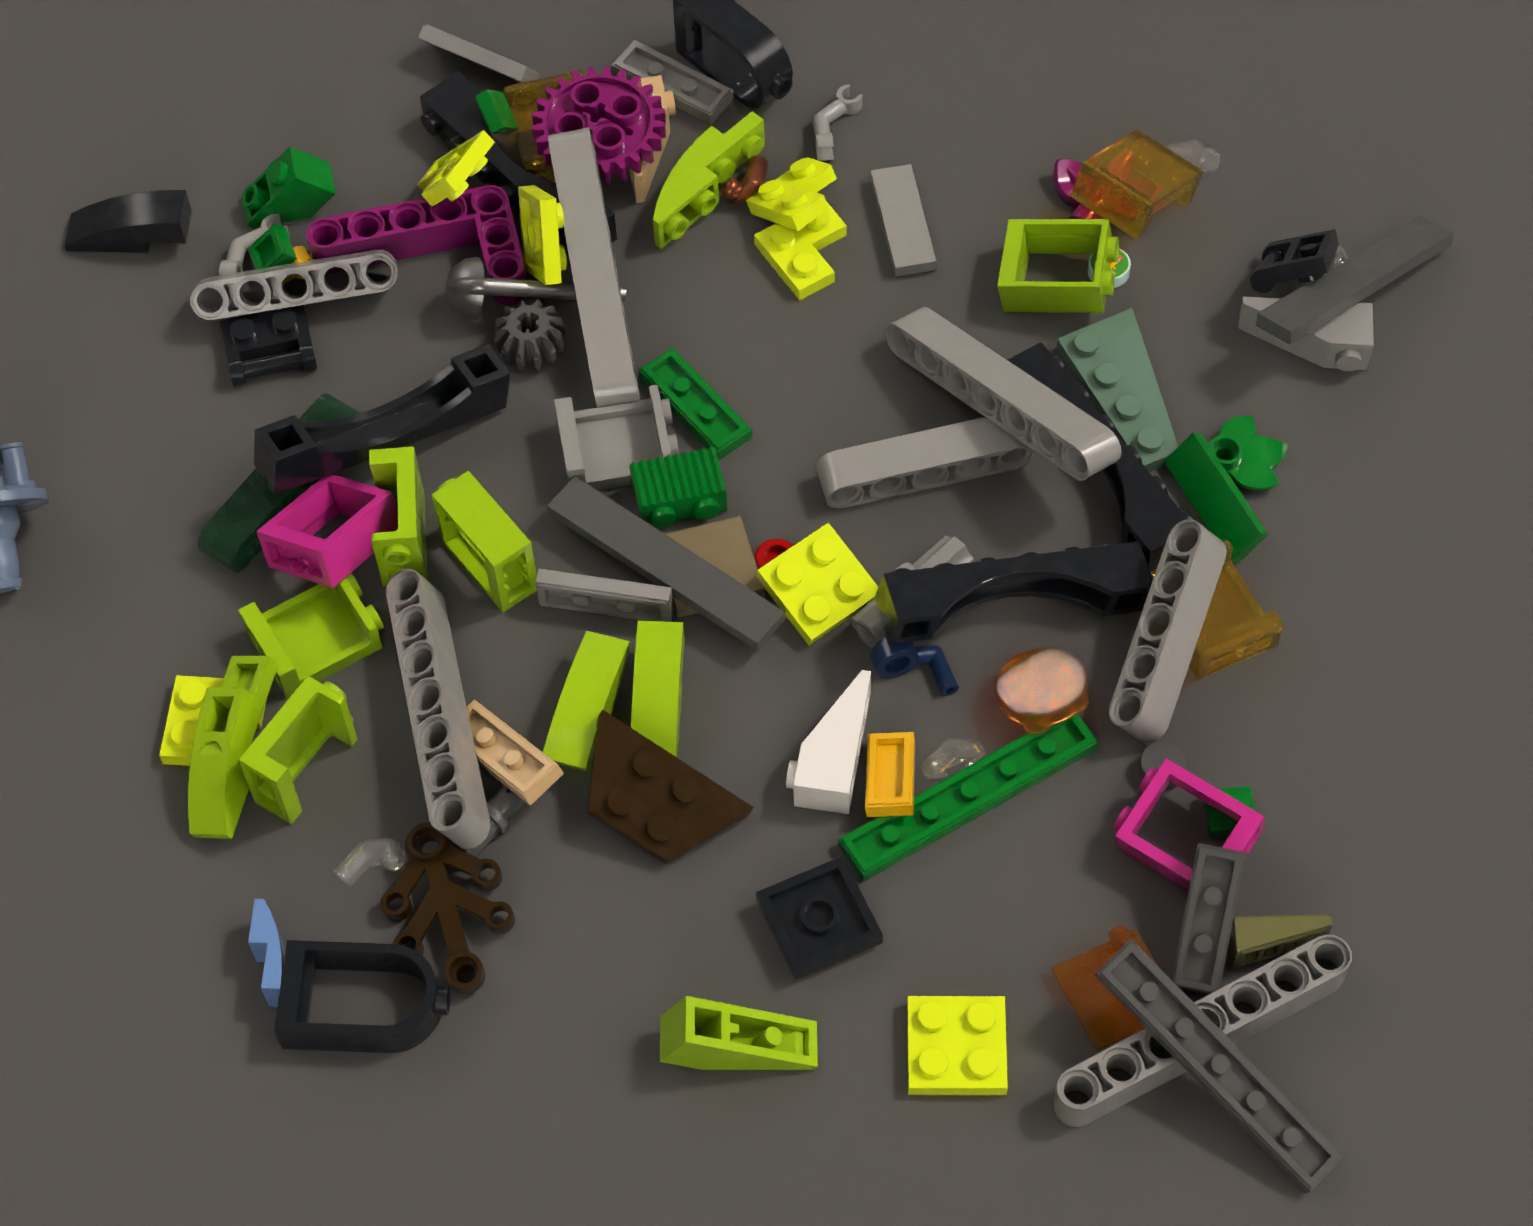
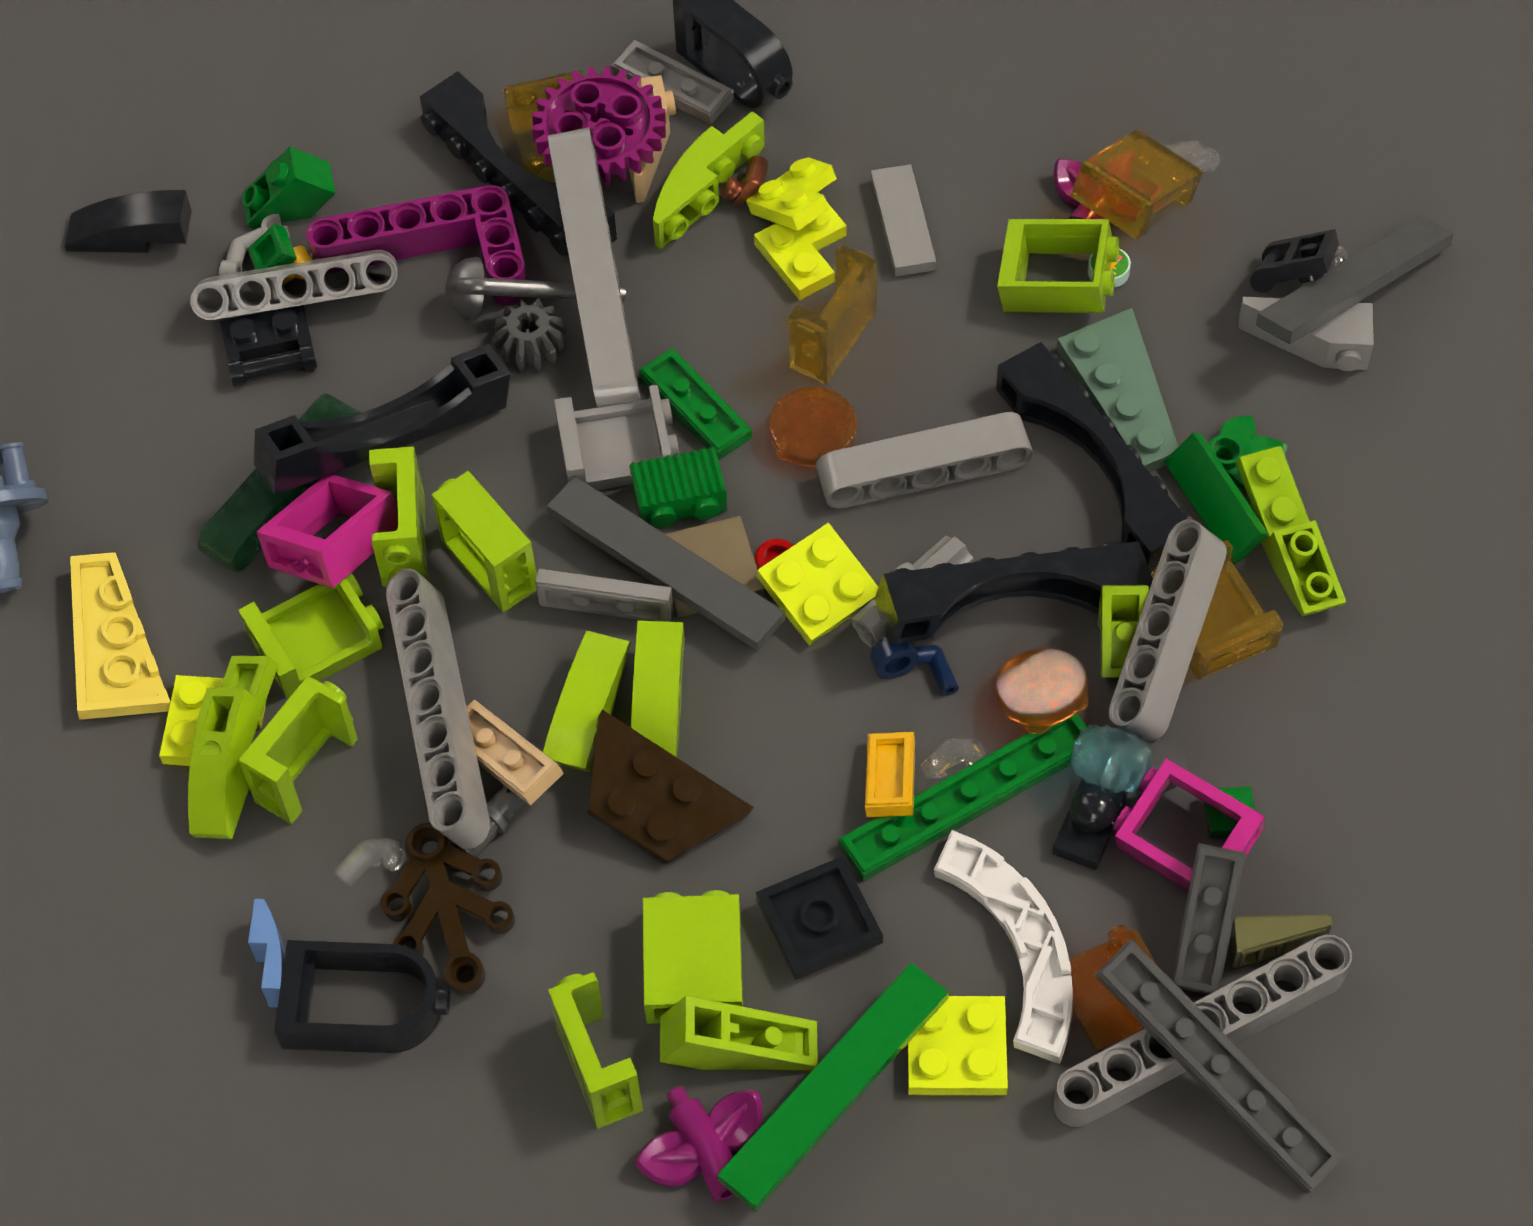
neon yellow plate [417,130,495,207] -> none
light grey tile [418,24,541,88] -> none
green tile [475,89,519,135] -> none
neon yellow plate [518,185,567,285] -> none
white slope [786,670,871,814] -> none
light grey arm [812,84,863,161] -> none
light grey beam [885,306,1122,481] -> none
none -> light yellow wing [70,552,170,720]
none -> lime panel [548,972,643,1129]
none -> magenta plant [634,1086,763,1202]
none -> lime brick [643,890,743,1024]
none -> green tile [717,962,949,1212]
none -> clear orange tile [770,387,857,467]
none -> clear yellow panel [789,245,877,384]
none -> white tile [934,830,1073,1064]
none -> black tile [1052,769,1130,870]
none -> clear light blue gear [1070,724,1153,793]
none -> lime slope [1097,585,1149,678]
none -> lime slope [1236,446,1346,617]

